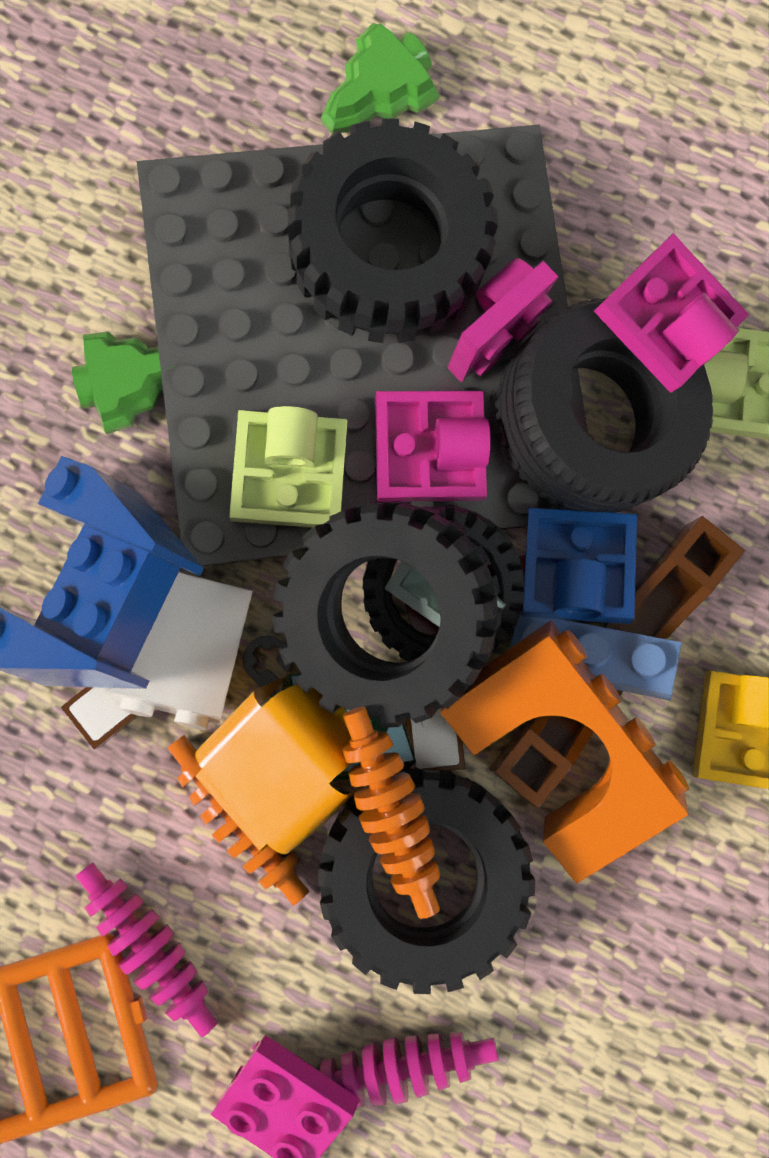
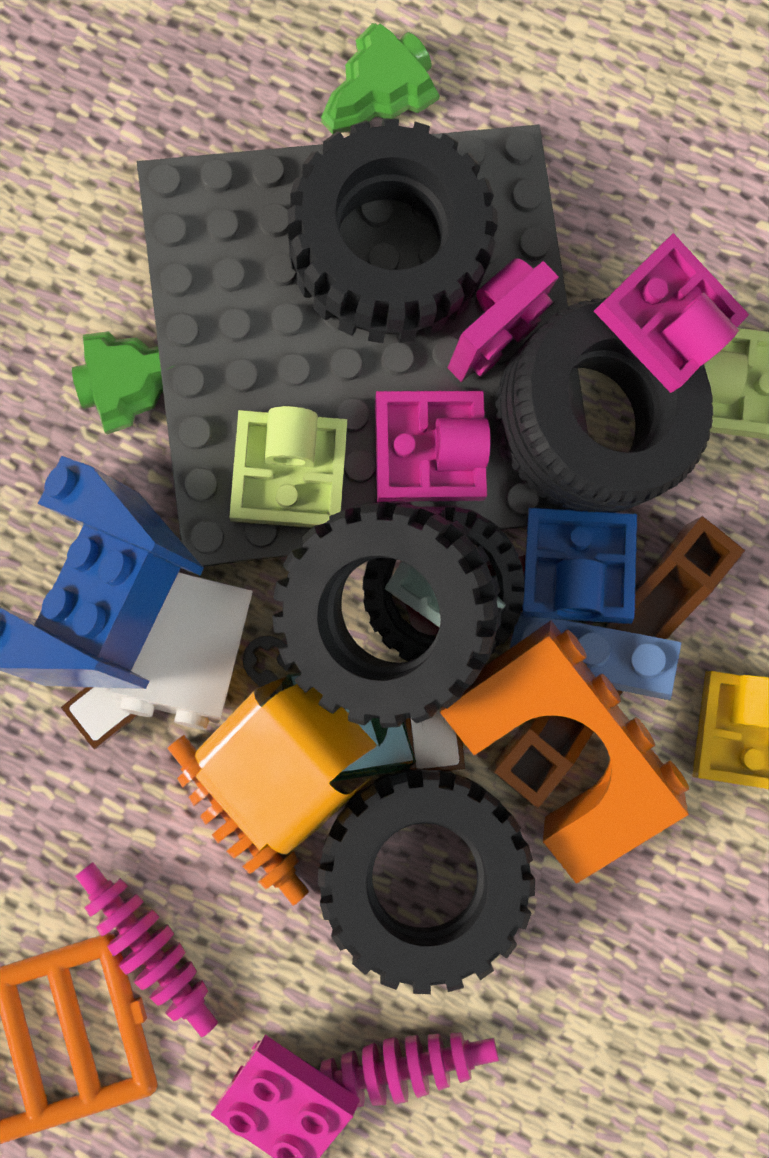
orange piece [343,706,440,919] -> none

